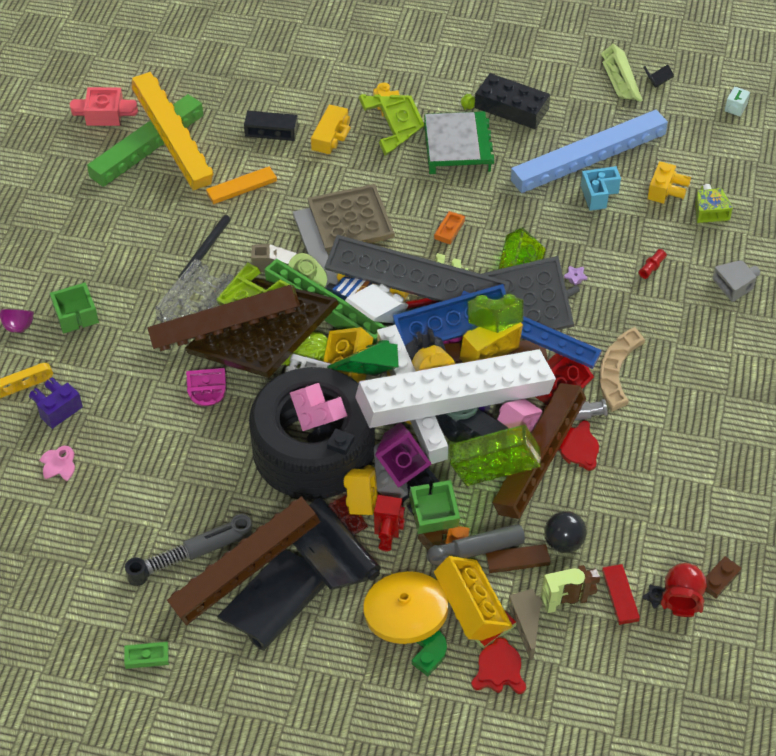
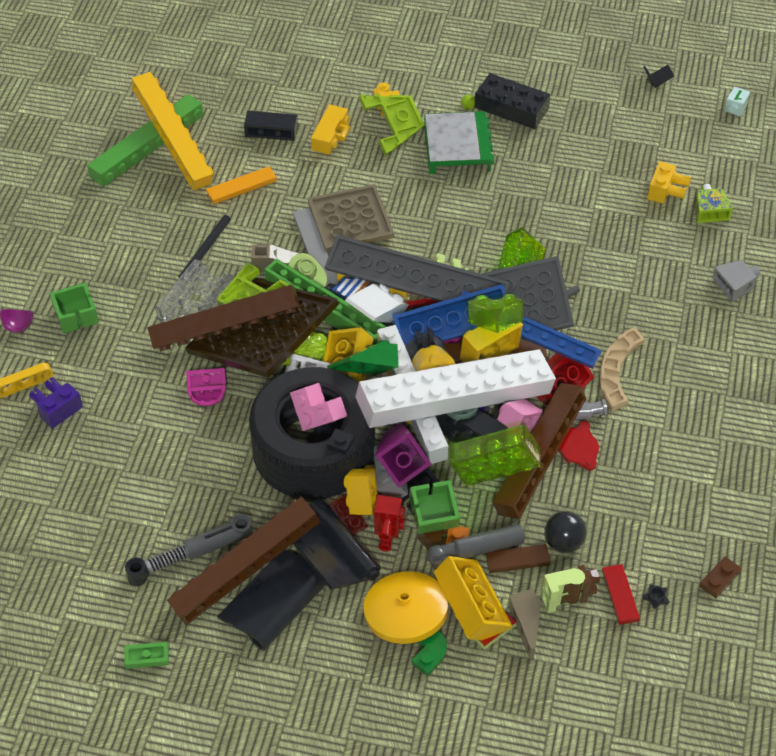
bright pink plate [40,446,75,481] -> none
coral brick [70,87,138,126] -> none
orange plate [434,211,465,245] -> none
red tile [471,637,526,694] -> none
light blue brick [511,110,668,193] -> none
lavender plate [564,266,588,285] -> none
medium azure brick [580,166,621,211] -> none
yellowish green wedge [601,44,643,102] -> none
red pin [638,249,667,279] -> none
red tile [661,563,707,617] -> none

